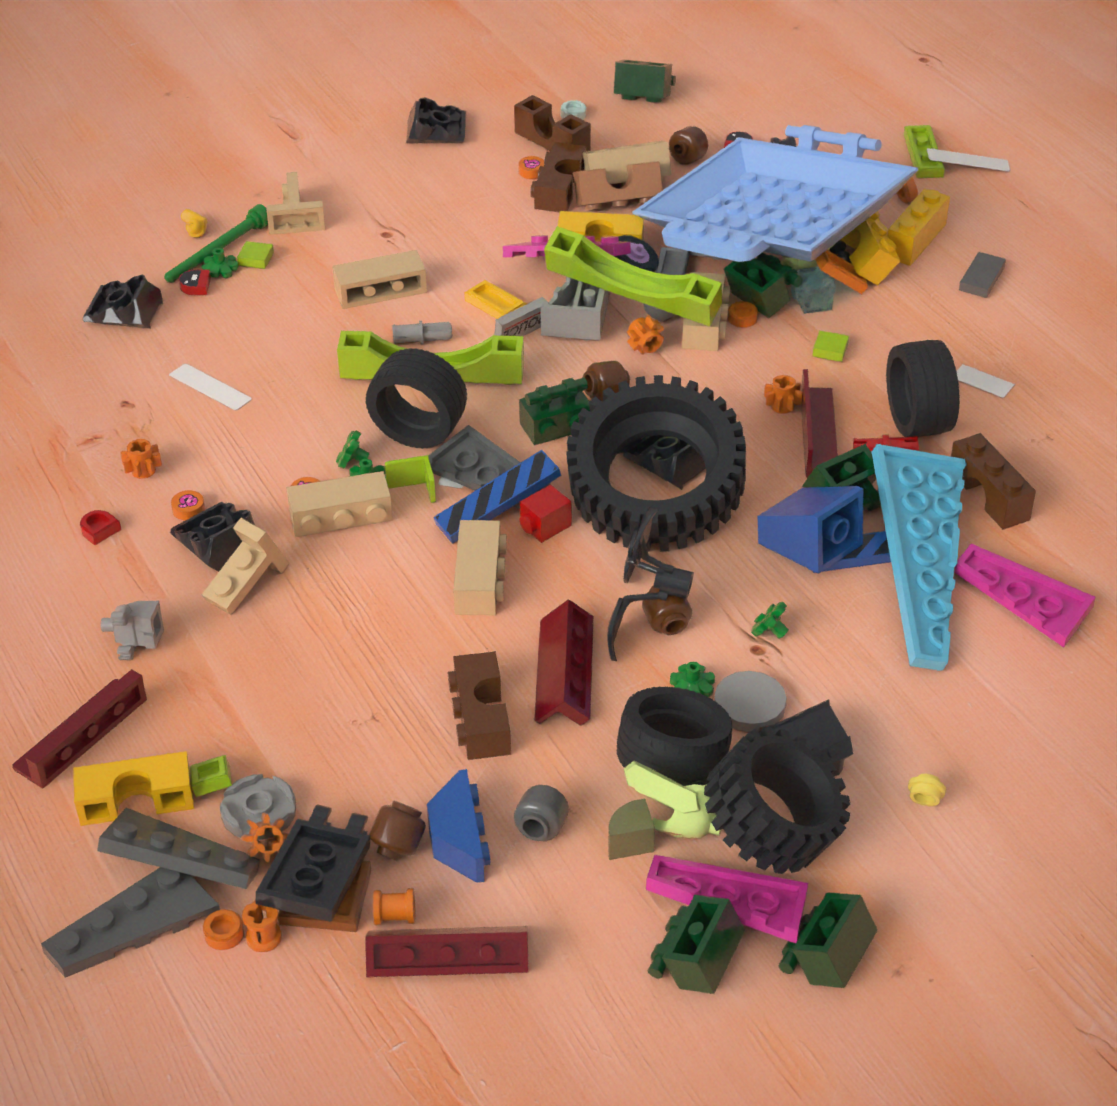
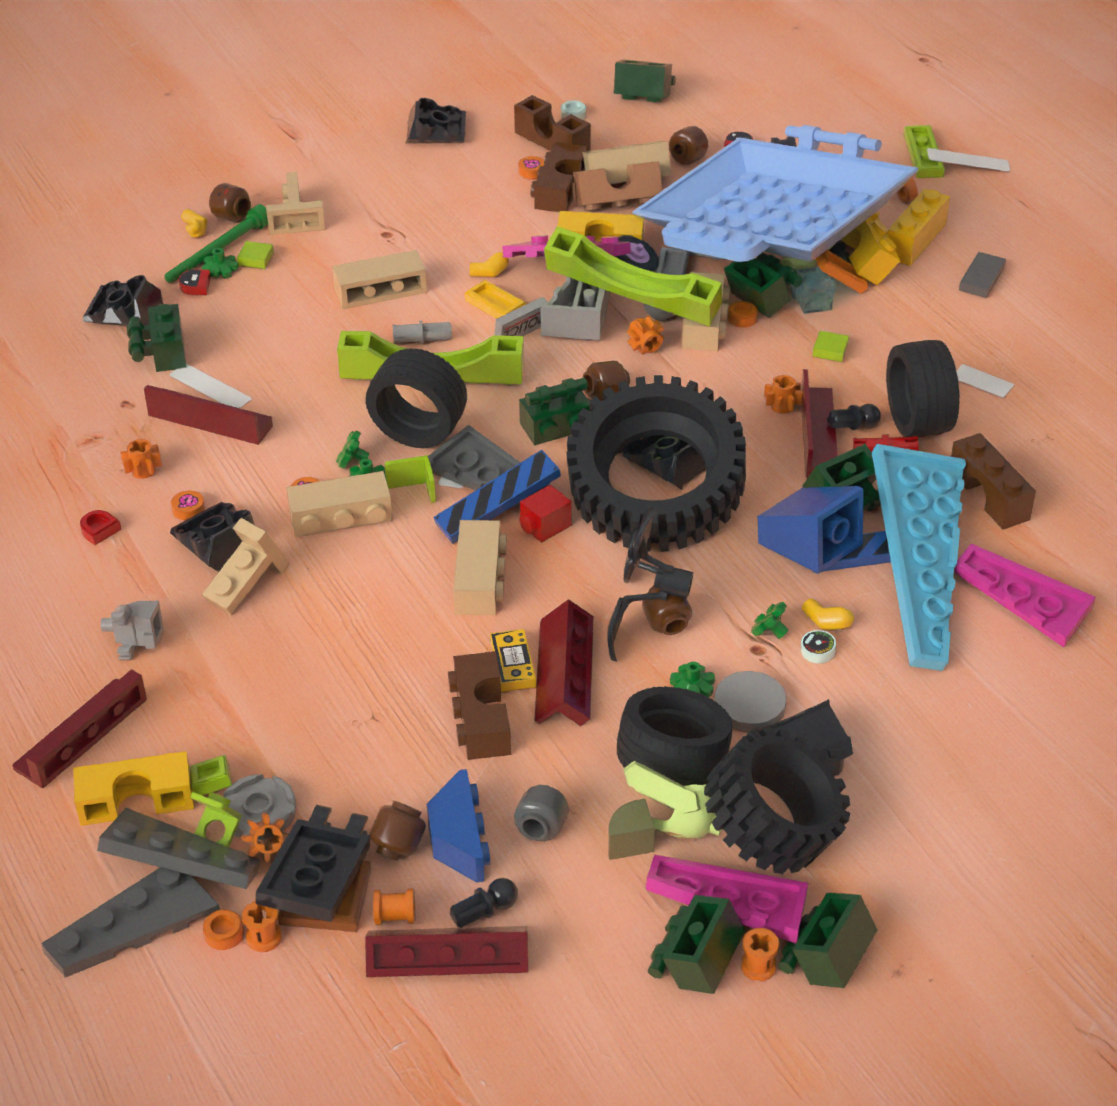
light yellow plate [908,774,946,806] -> none
none -> dark green brick [127,304,186,372]
none -> dark red panel [144,385,273,445]
none -> lime bracket [190,792,243,847]
none -> reddish brown head [209,183,251,222]
none -> black axle [450,878,518,927]
none -> yellow arm [469,252,509,277]
none -> tile [490,629,536,692]
none -> orange bush [741,928,779,981]
none -> tile [801,630,836,664]
none -> yellow arm [802,598,854,631]
none -> black axle [827,404,881,430]

